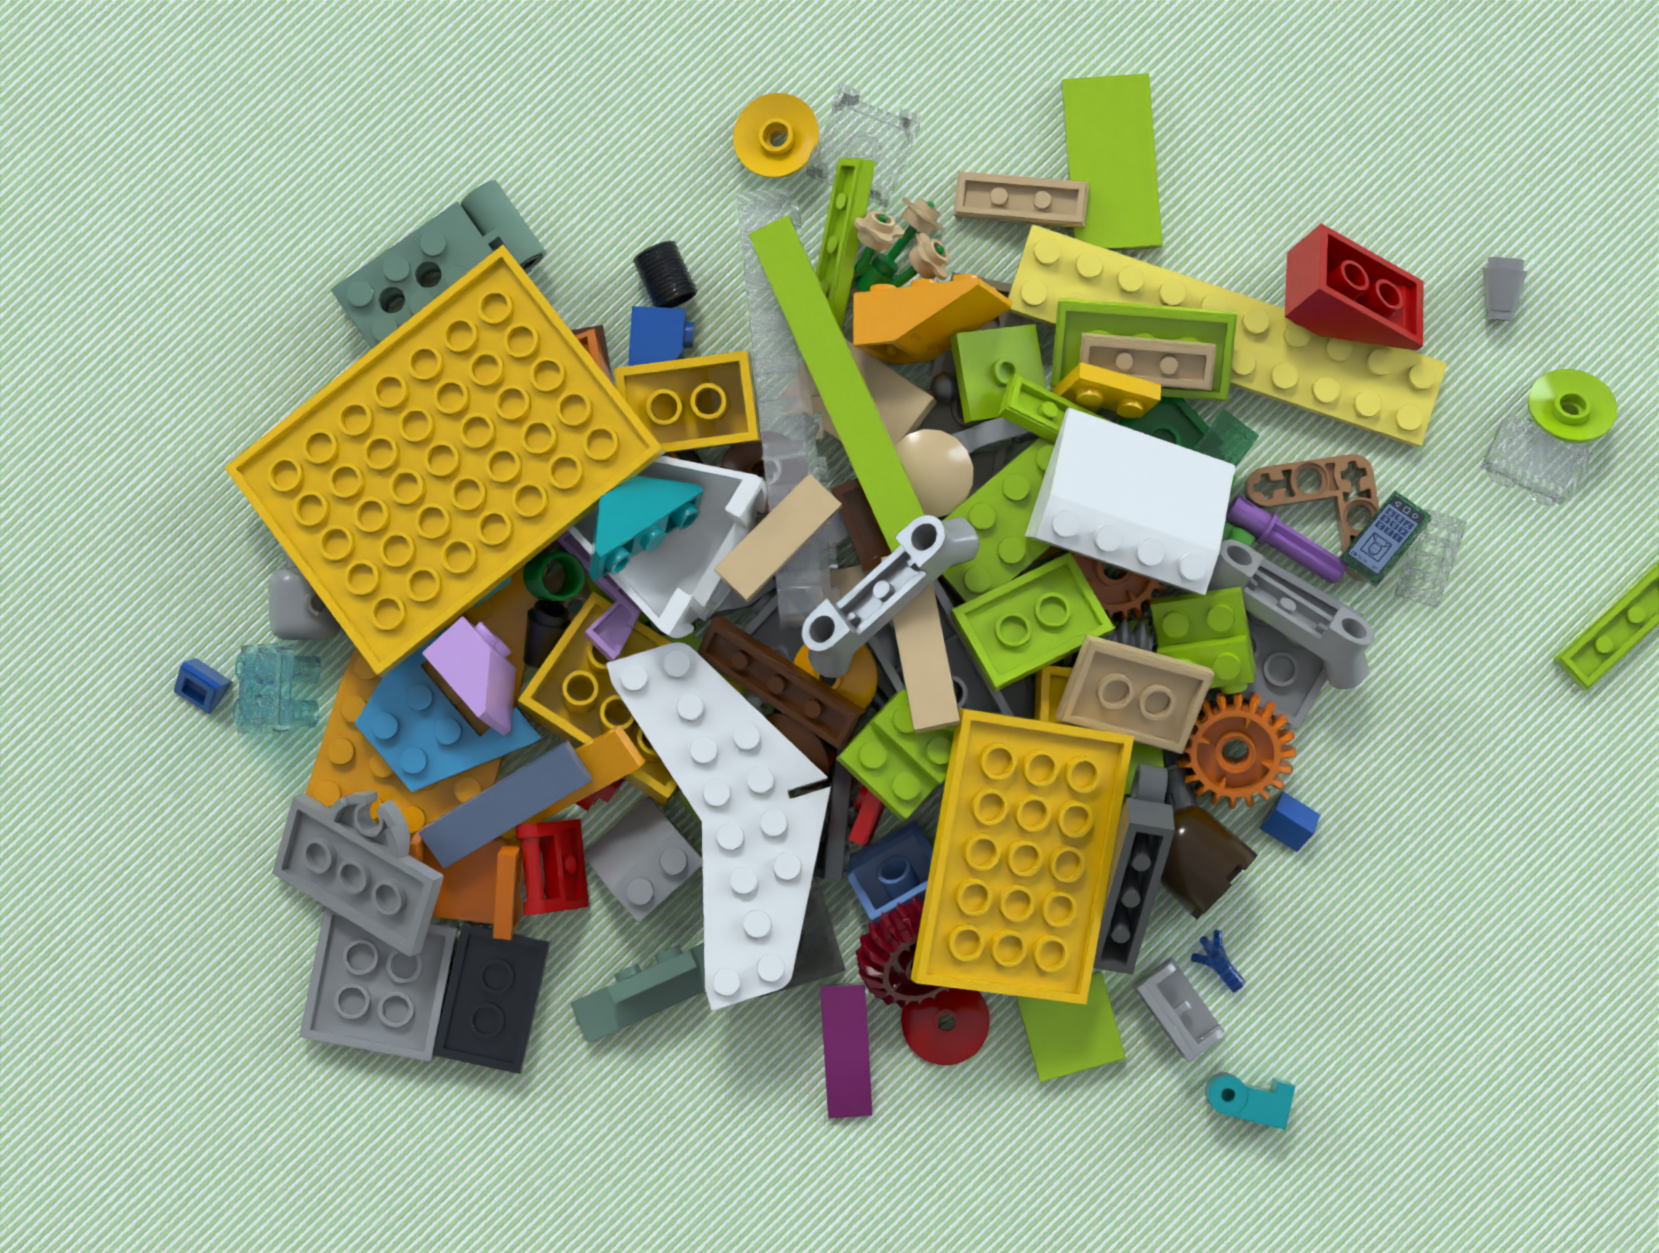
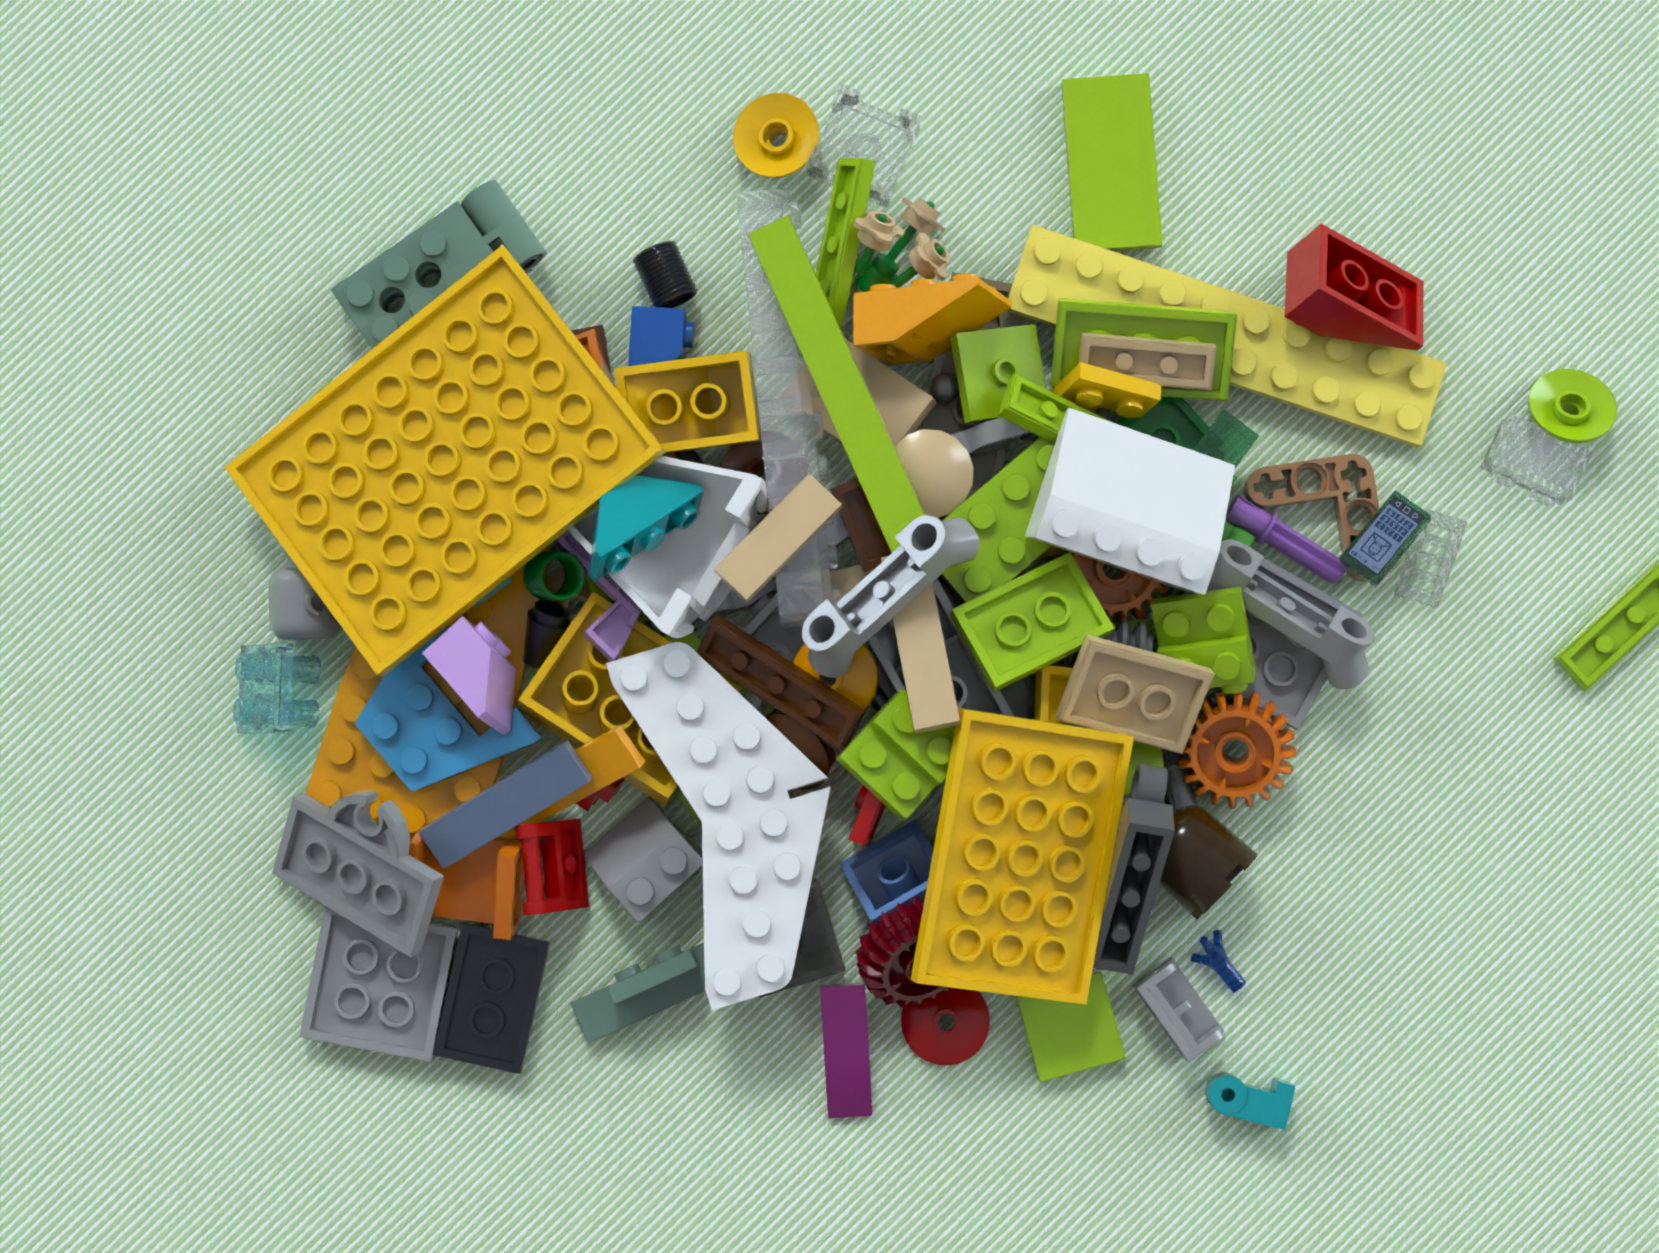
blue slope [173,658,233,714] -> none
dark grey plate [813,744,857,880] -> none
tan tile [953,171,1090,228] -> none
blue slope [1259,791,1320,852] -> none
light grey cone [1483,257,1528,321] -> none

